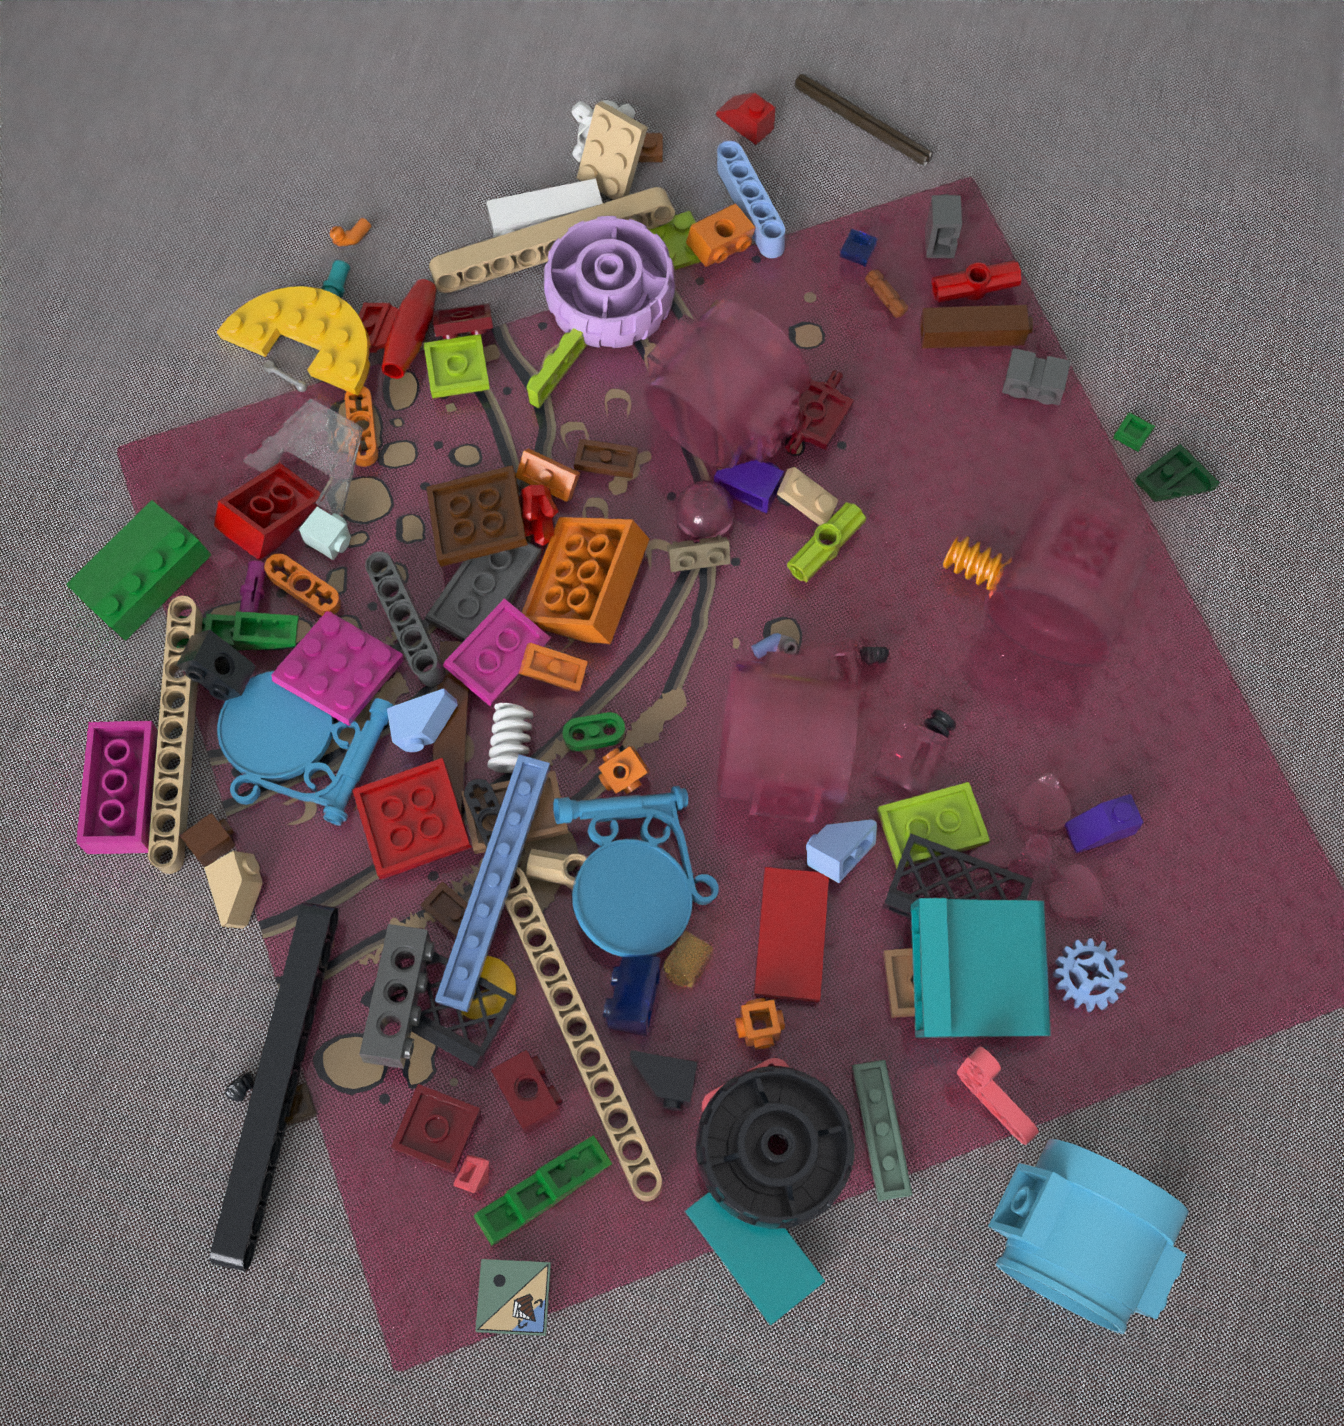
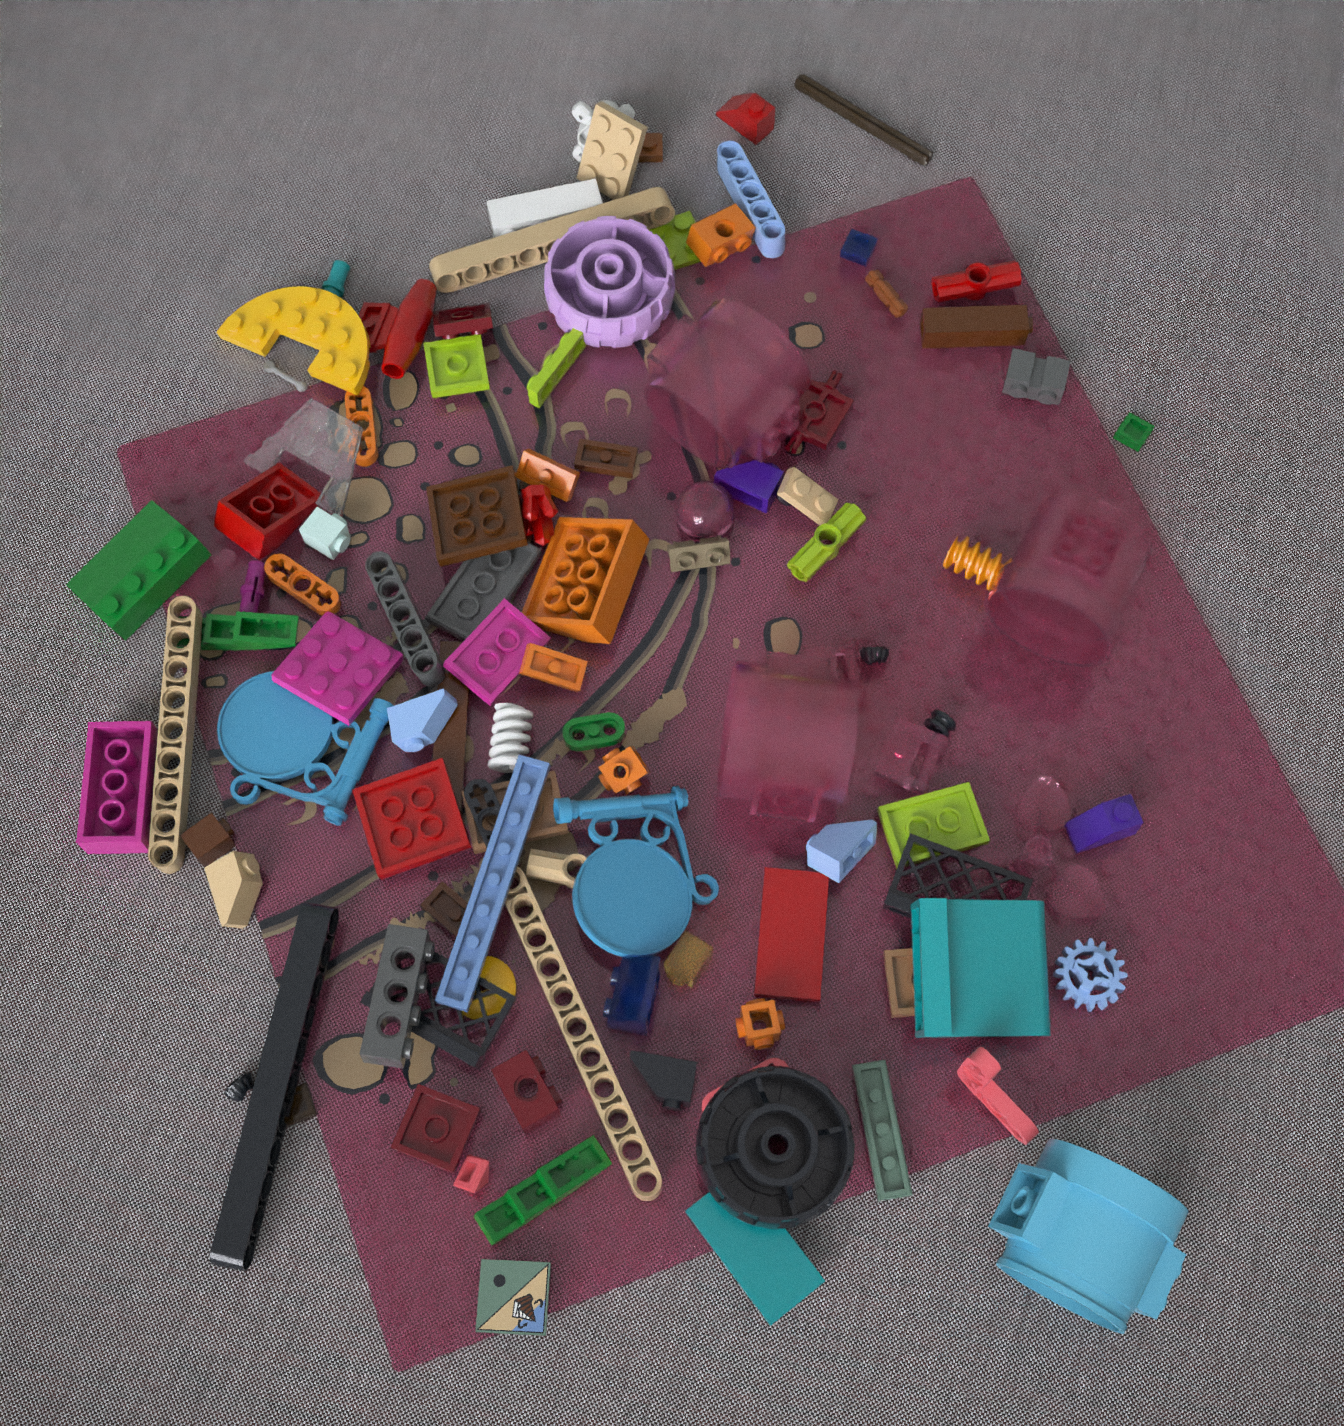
black brick [176,629,256,701] -> none
orange arm [329,218,371,247] -> none
arm [751,633,799,659] -> none
dark grey brick [925,194,962,258] -> none
dark green wing [1135,444,1220,502] -> none

